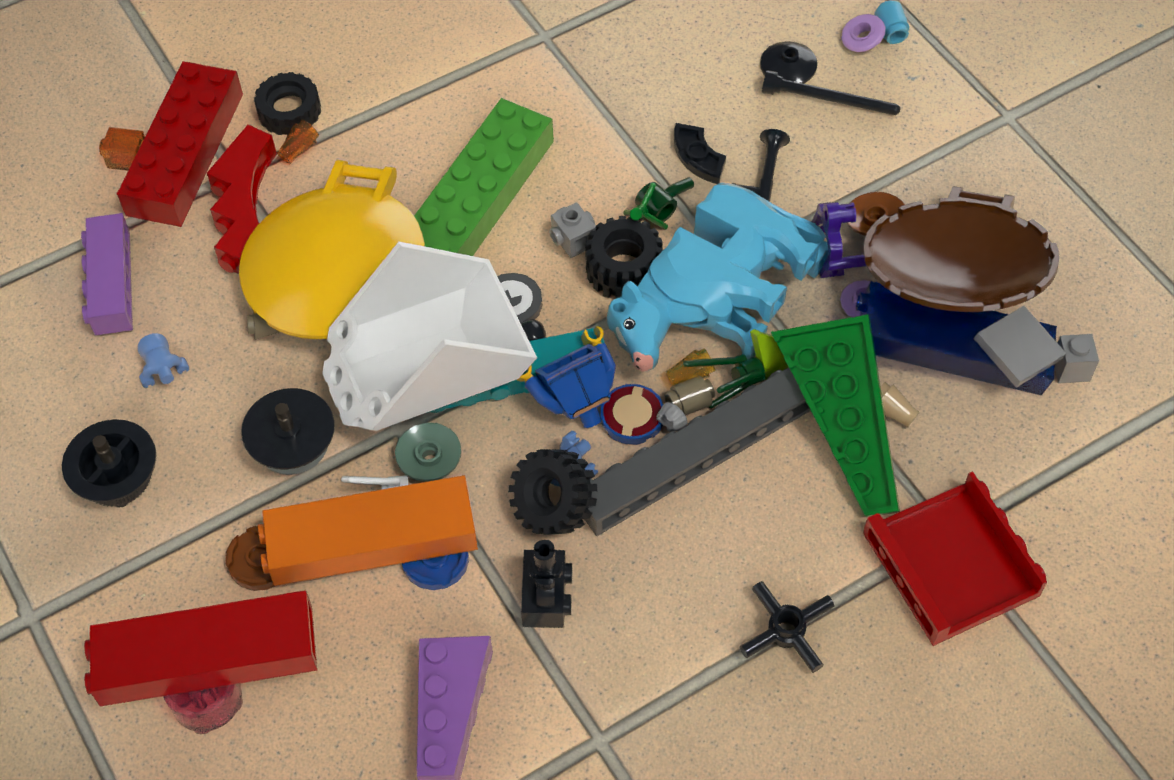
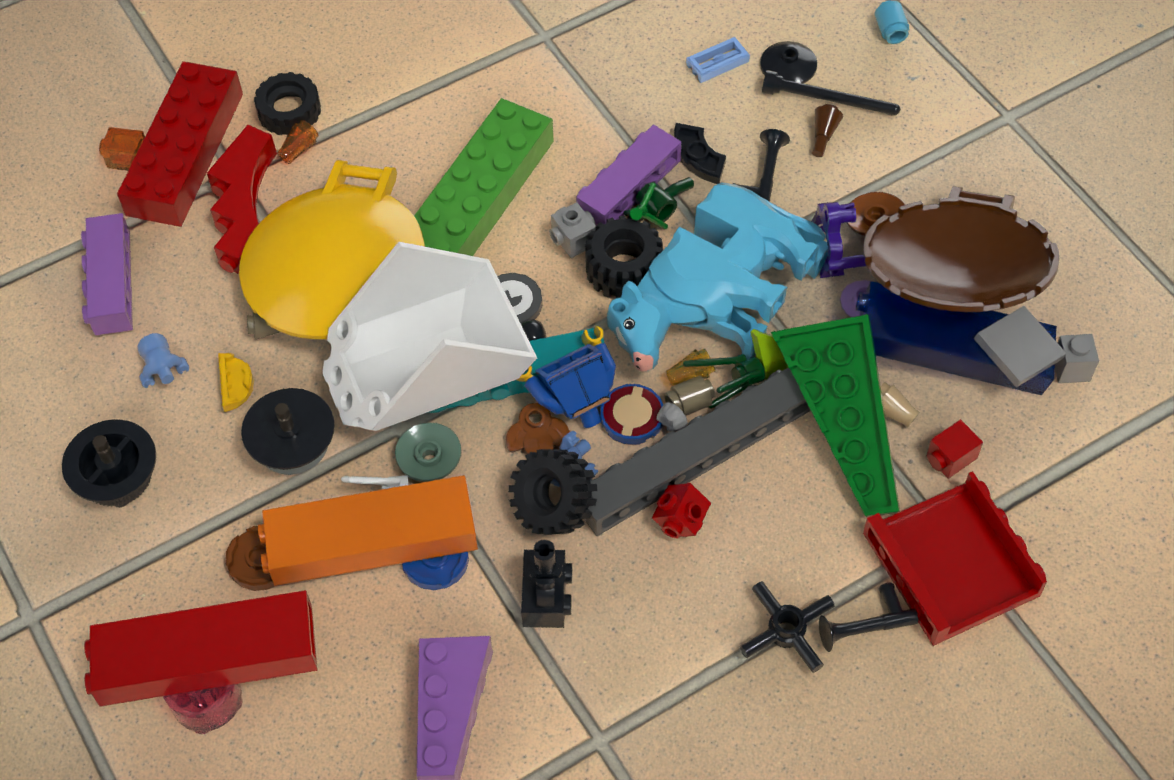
lavender piece [841,14,886,52] -> none
none -> yellow plate [218,353,254,412]
none -> dark orange plate [506,403,570,454]
none -> medium lavender brick [576,124,681,226]
none -> red brick [652,483,711,538]
none -> light blue tile [686,37,750,83]
none -> reddish brown cone [812,104,843,157]
none -> black piece [819,582,918,652]
none -> red brick [926,419,983,479]

